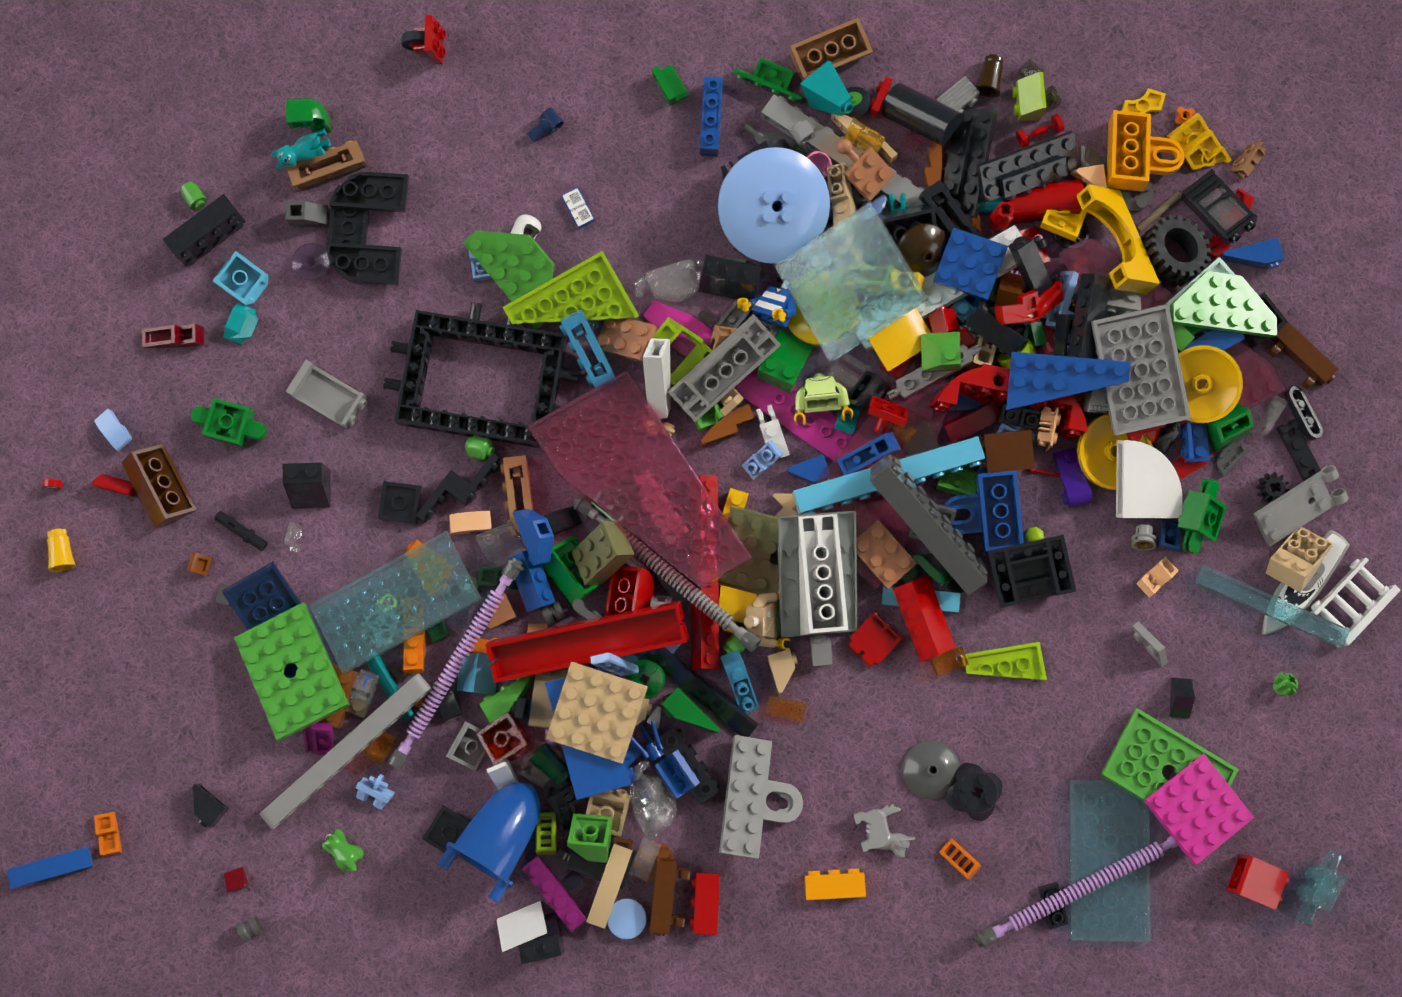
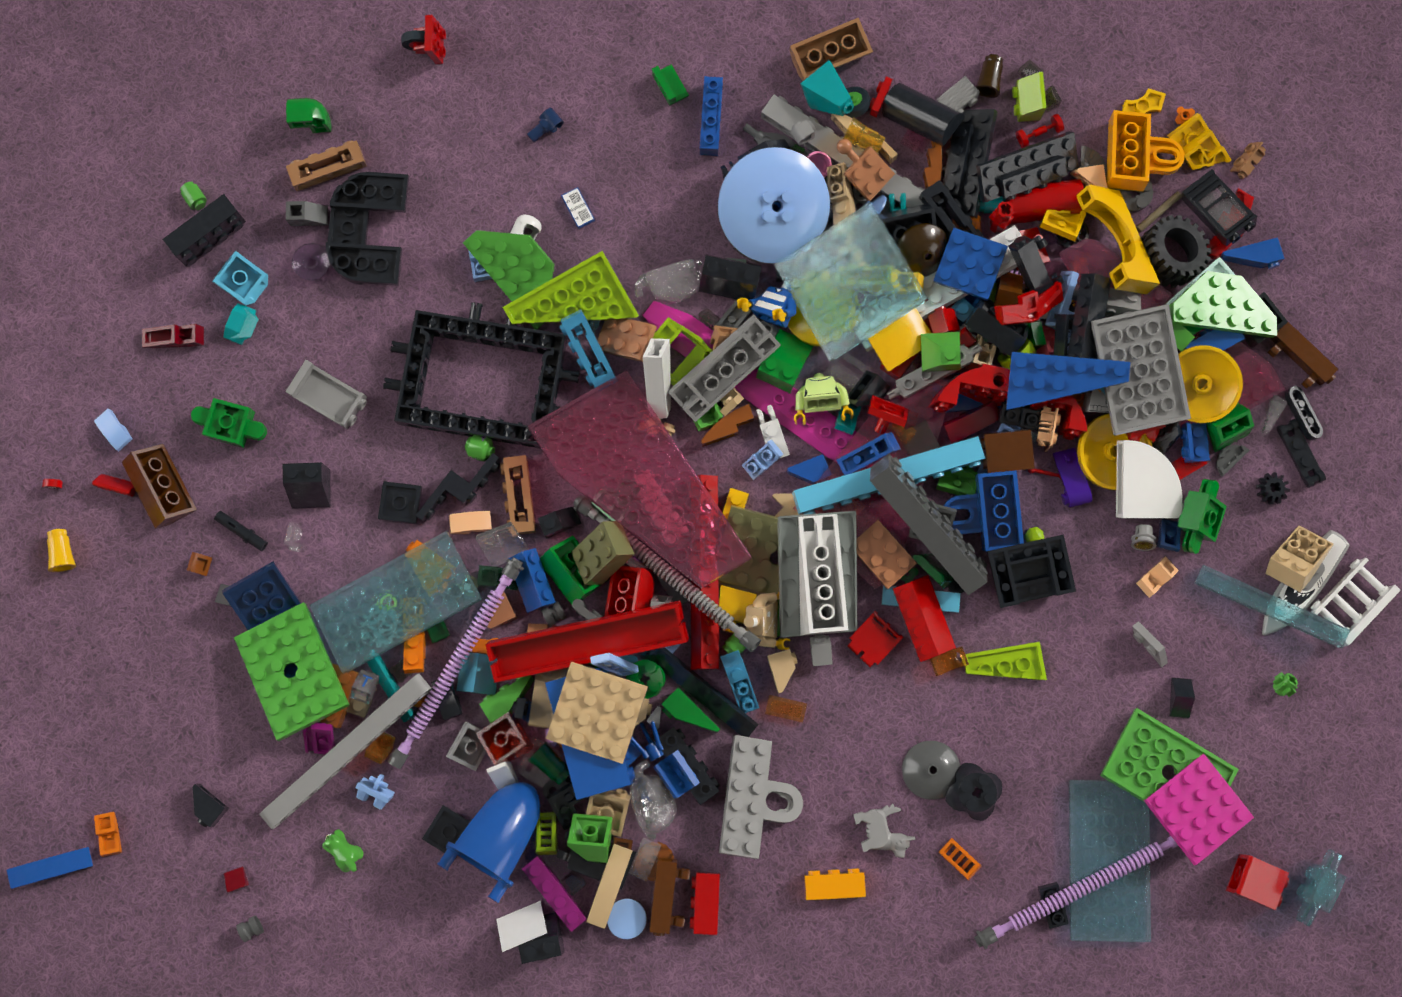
teal animal [271,128,331,169] -> none
blue slope [513,509,554,566] -> none
green bracket [733,57,805,102] -> none
light grey hinge [1253,465,1349,546] -> none

